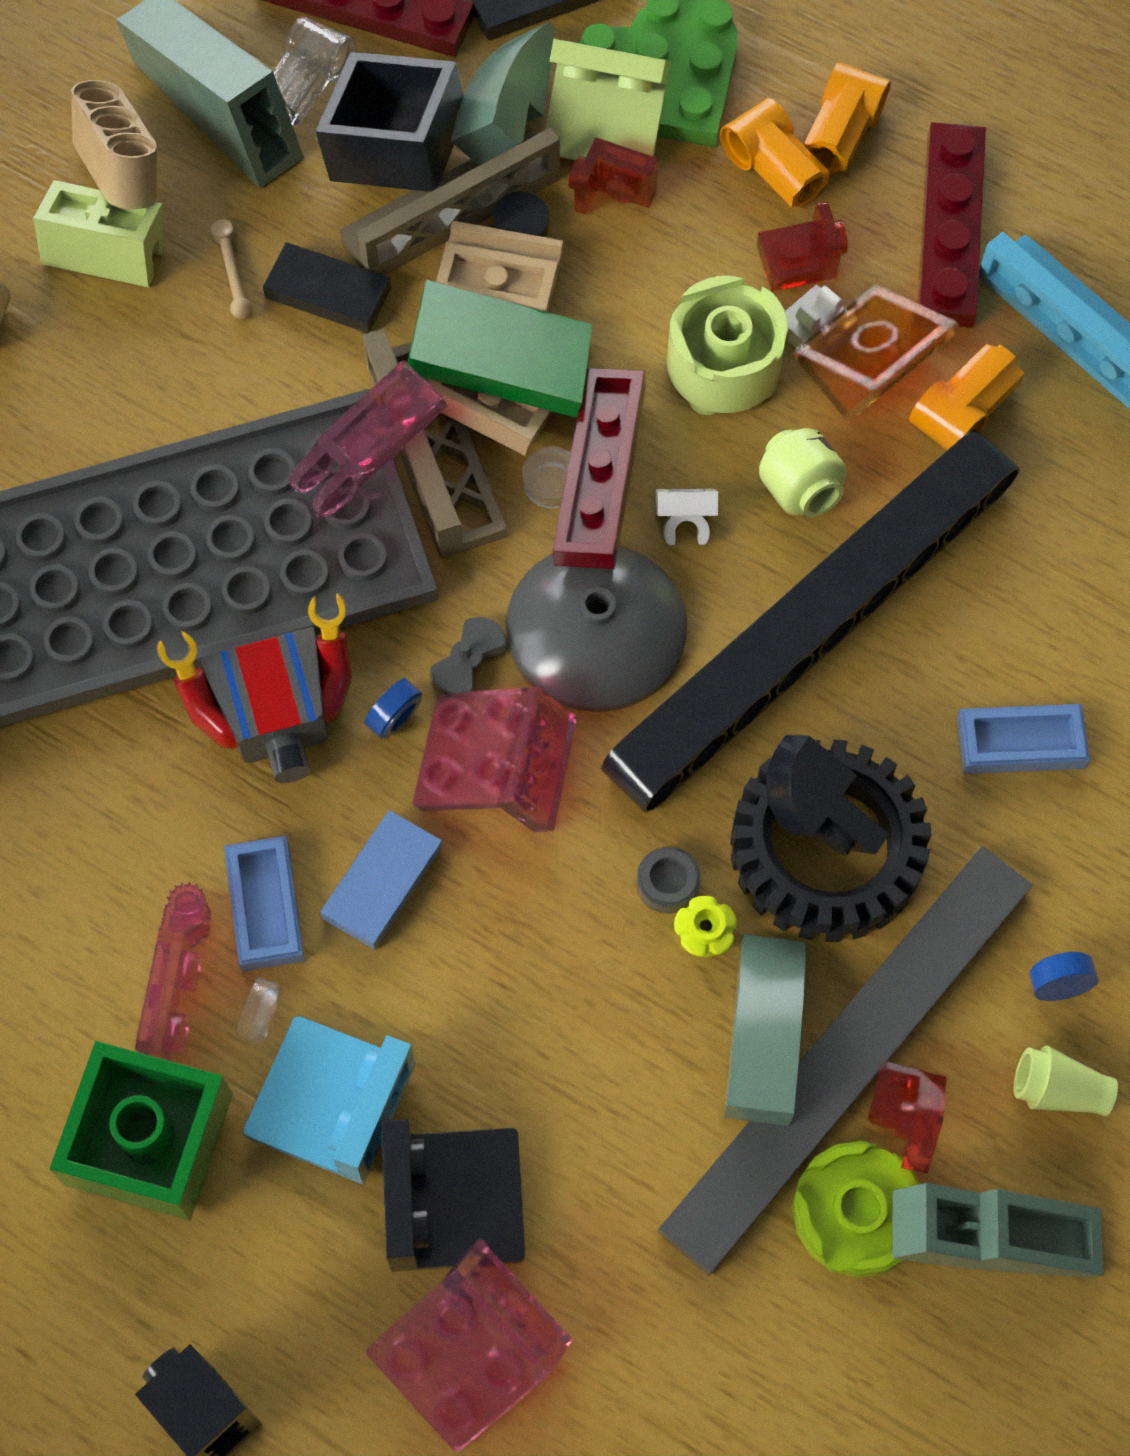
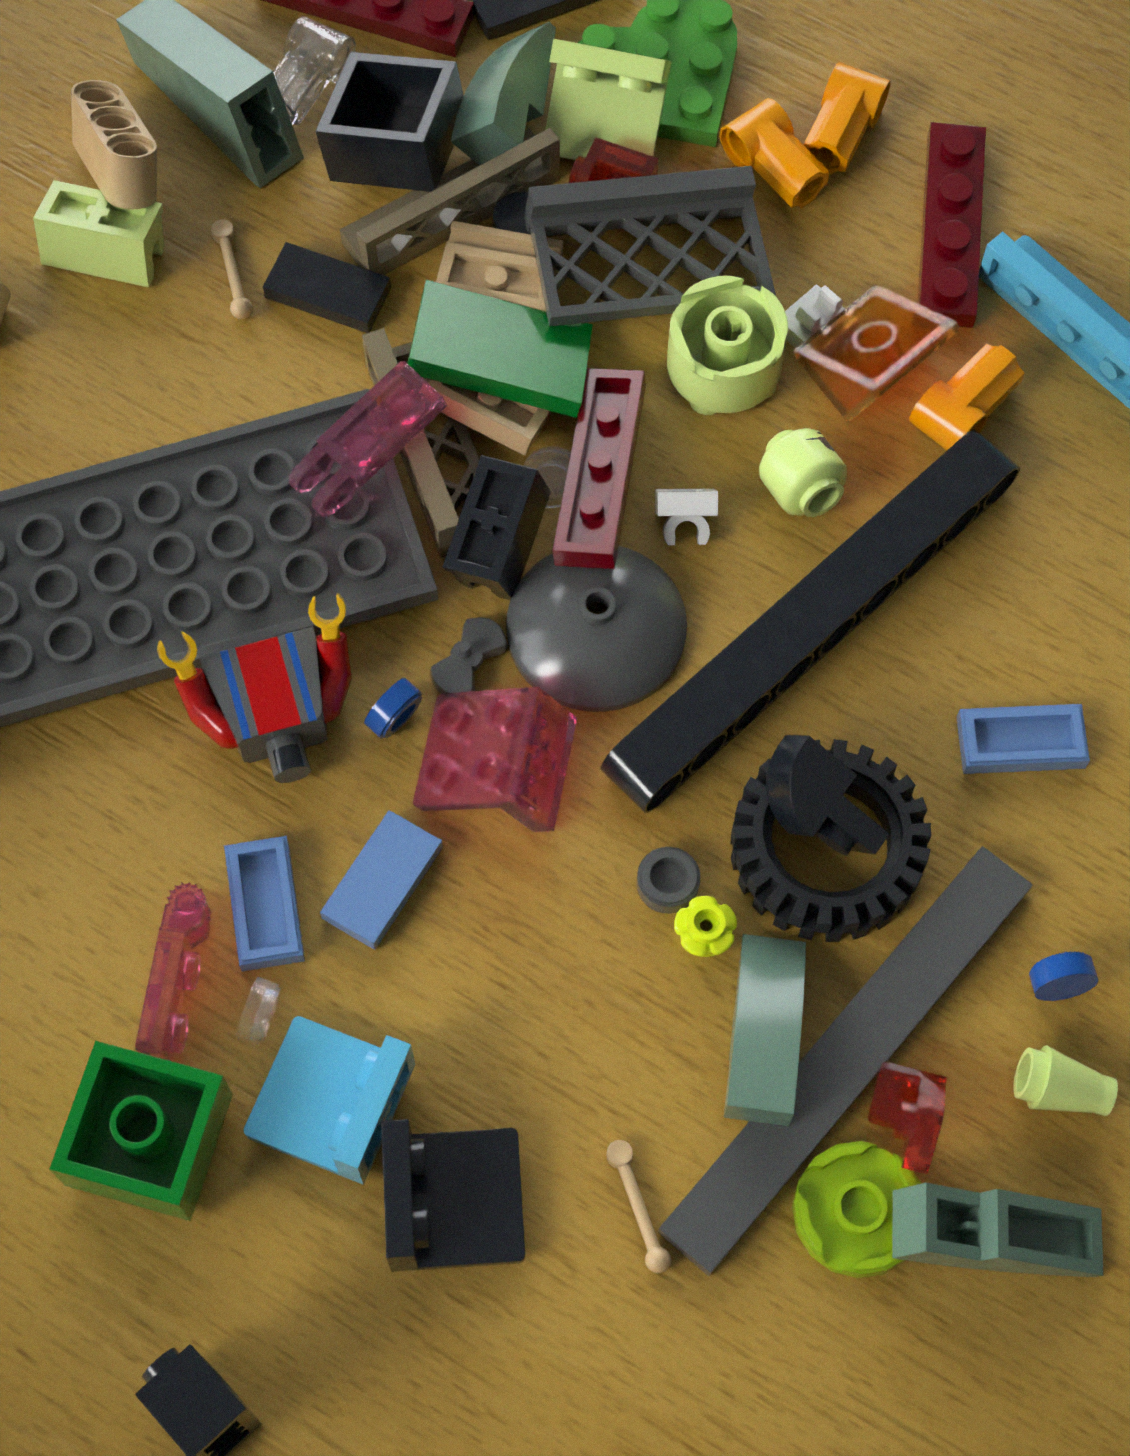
clear pink bracket [366,1239,572,1452] -> none
clear red bracket [757,202,848,292] -> none
none -> black hinge [442,455,551,600]
none -> dark grey fence [524,166,776,326]
none -> tan hinge [606,1140,671,1273]

